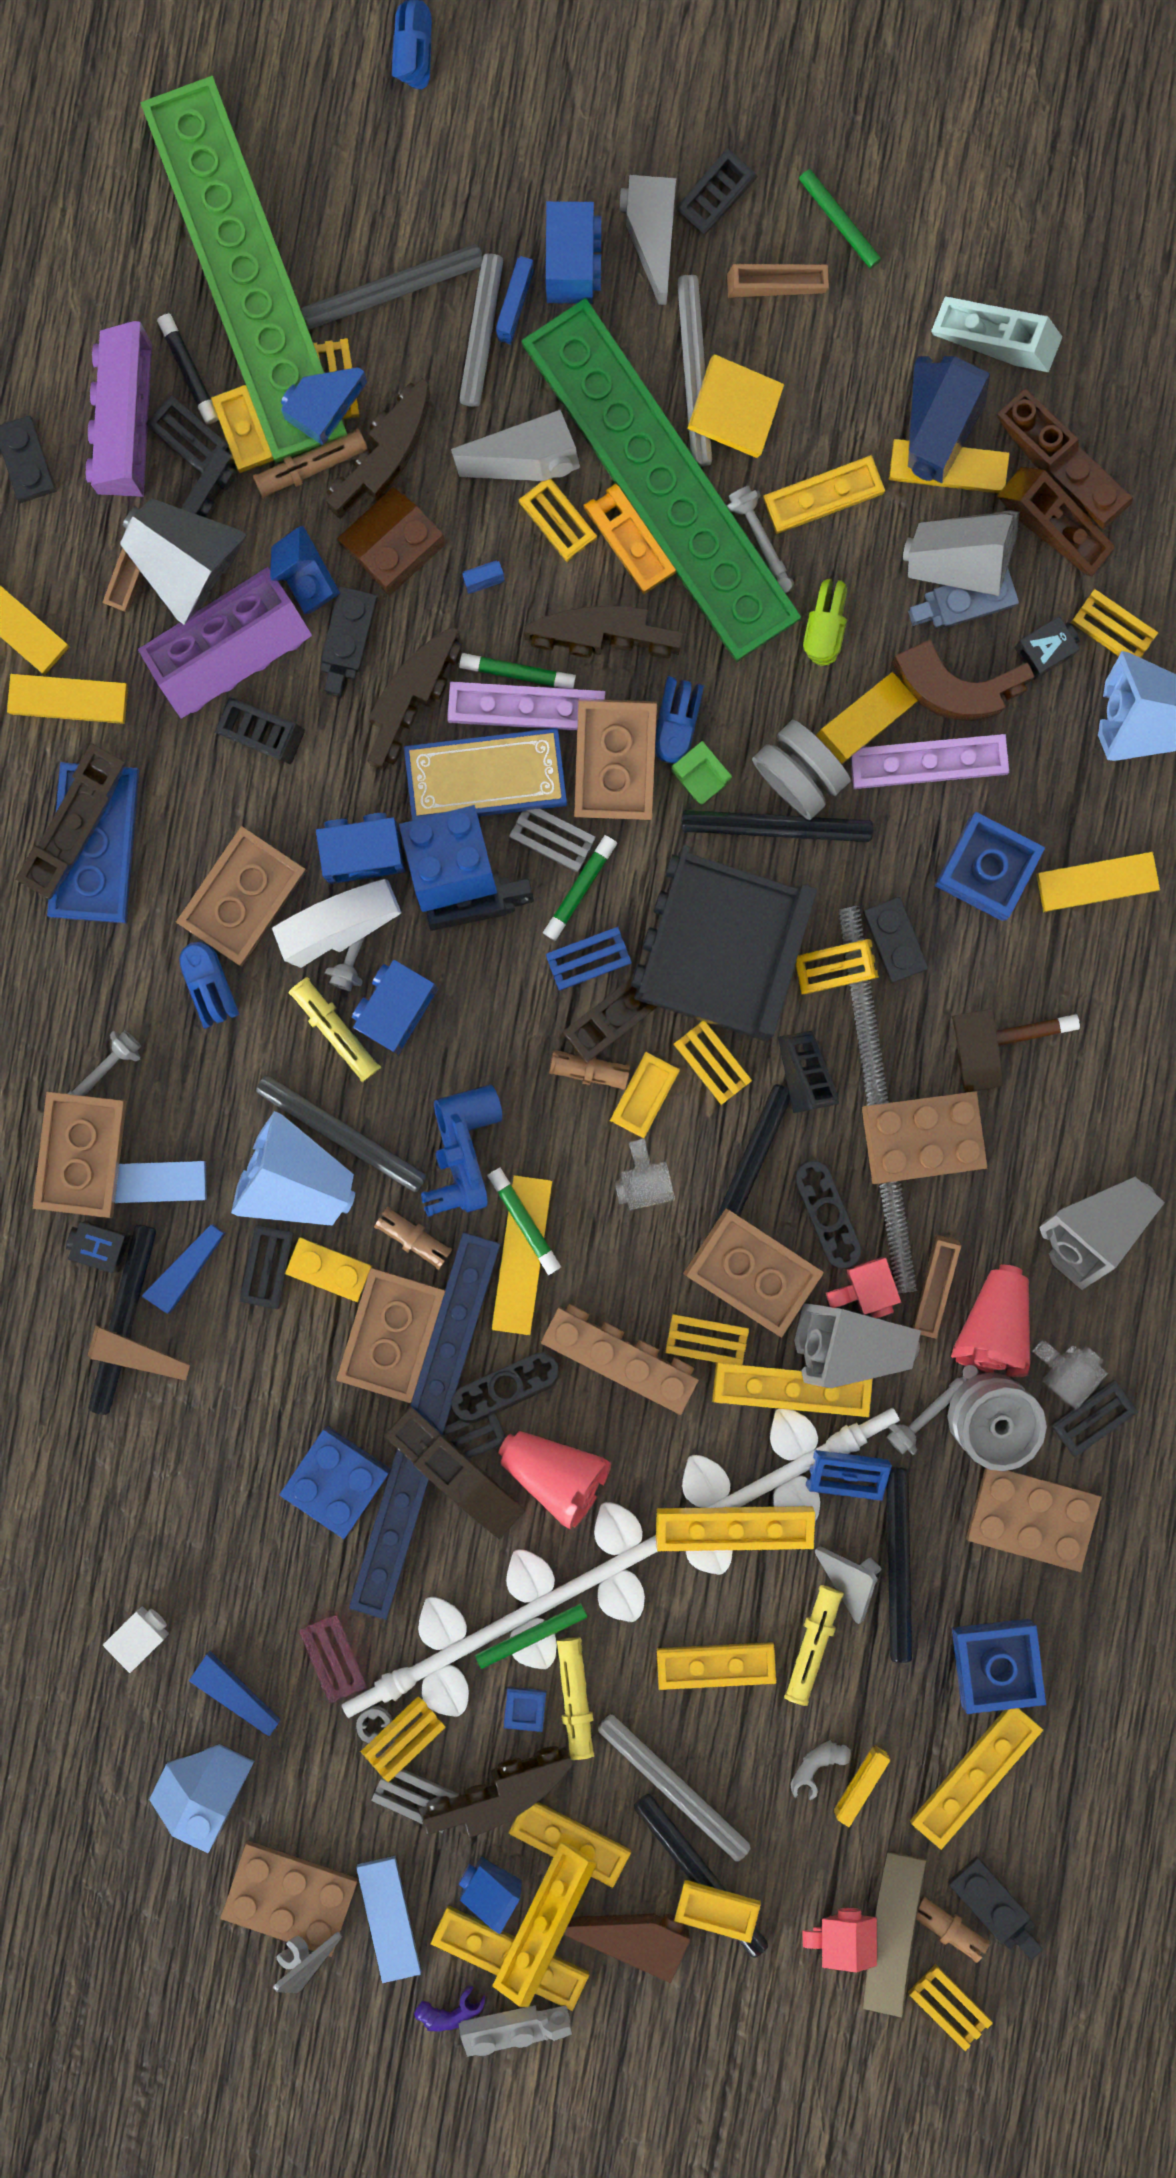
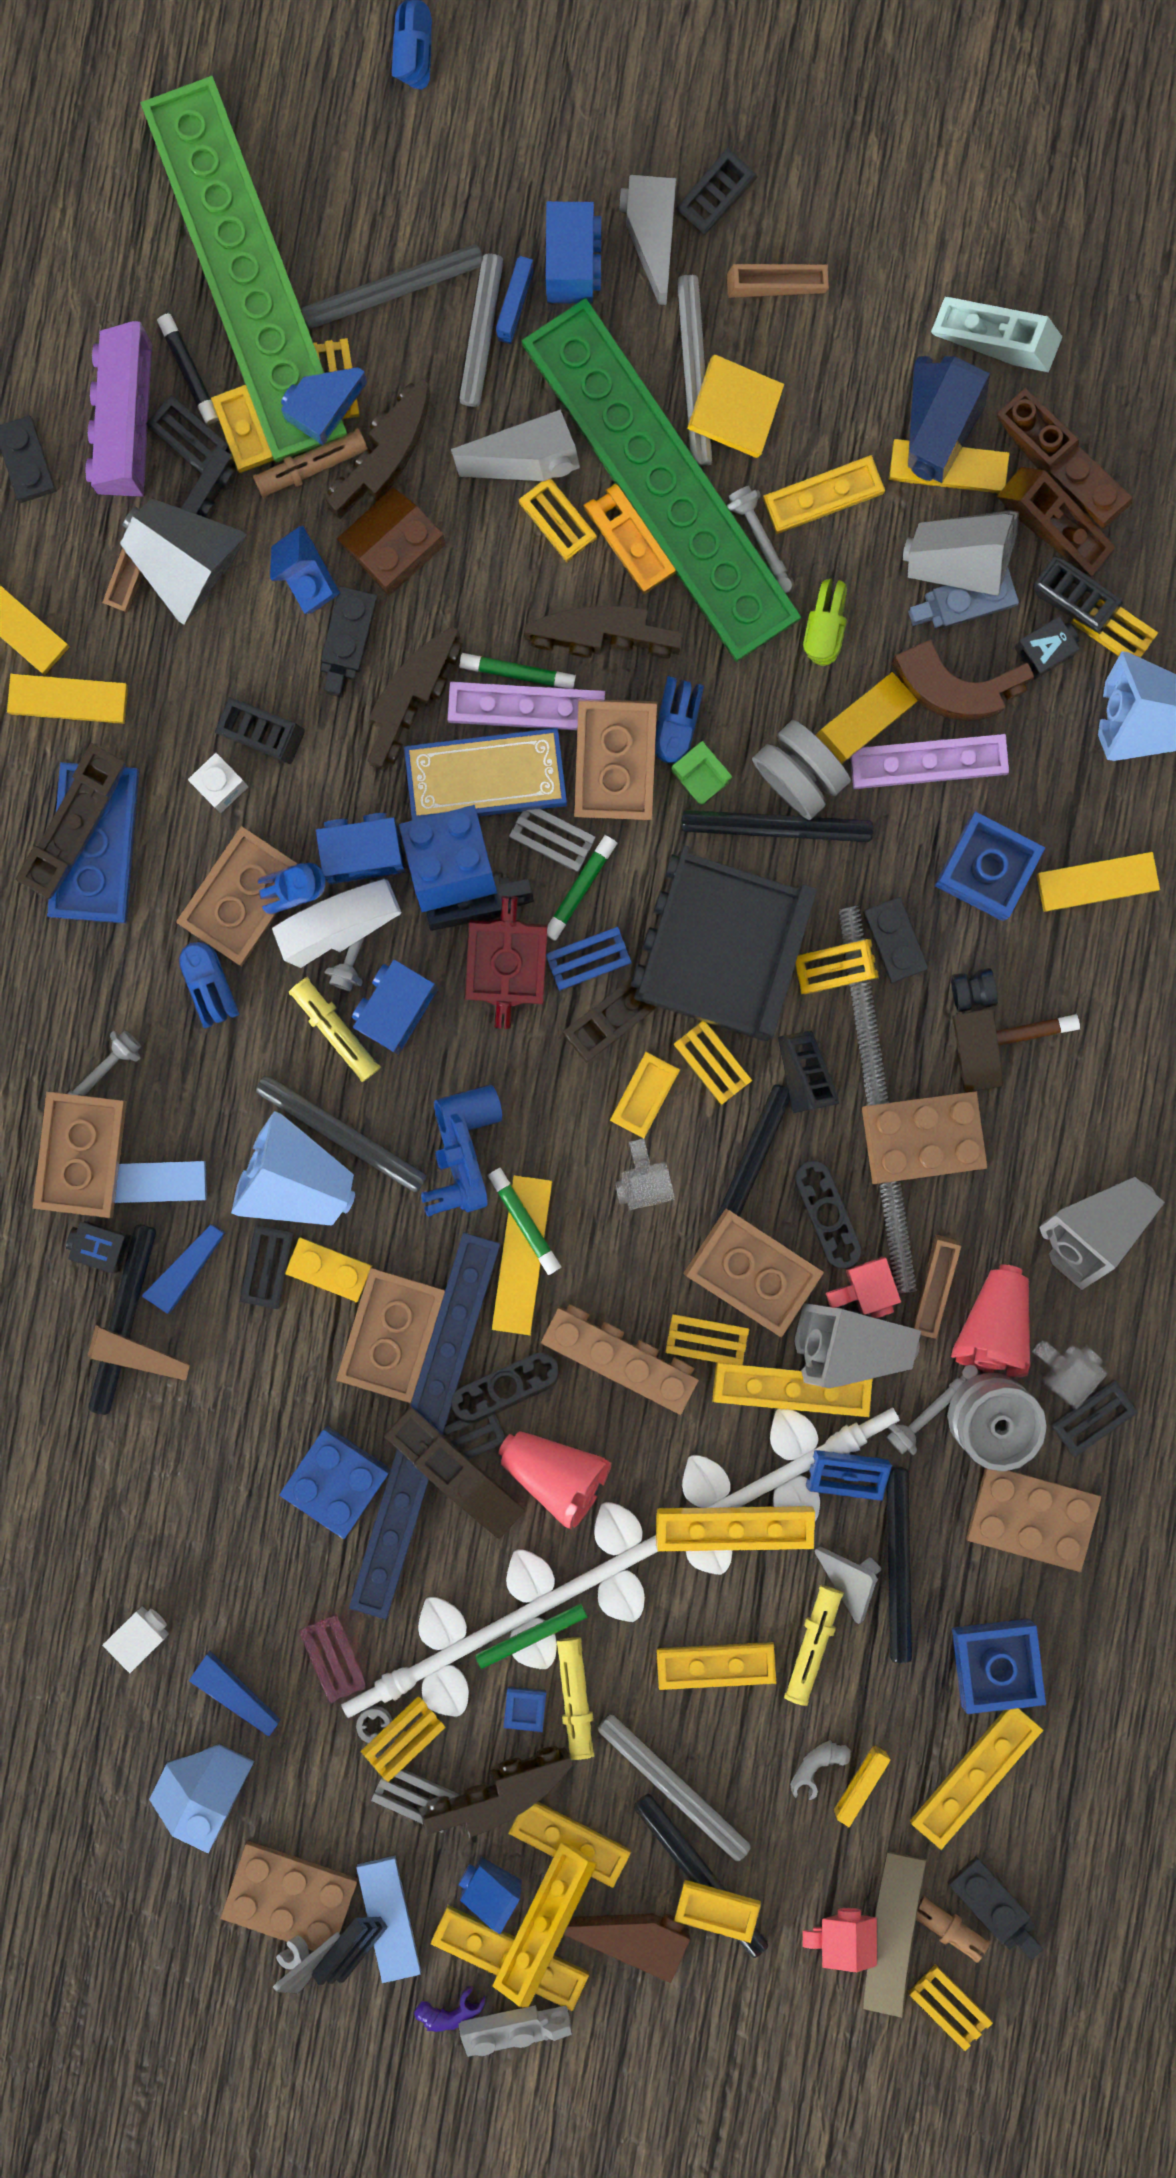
medium lavender slope [138,567,312,719] -> none
medium nougat pin [374,1206,453,1270] -> none
blue tile [462,560,505,594] -> none
medium nougat pin [549,1049,630,1090] -> none
green bar [798,169,882,269] -> none
none -> white brick [188,753,248,813]
none -> blue arm [258,863,325,914]
none -> black tile [311,1917,388,1985]
none -> dark red plate [465,896,548,1029]
none -> black wheel [951,968,998,1012]
none -> black slope [1034,556,1123,634]

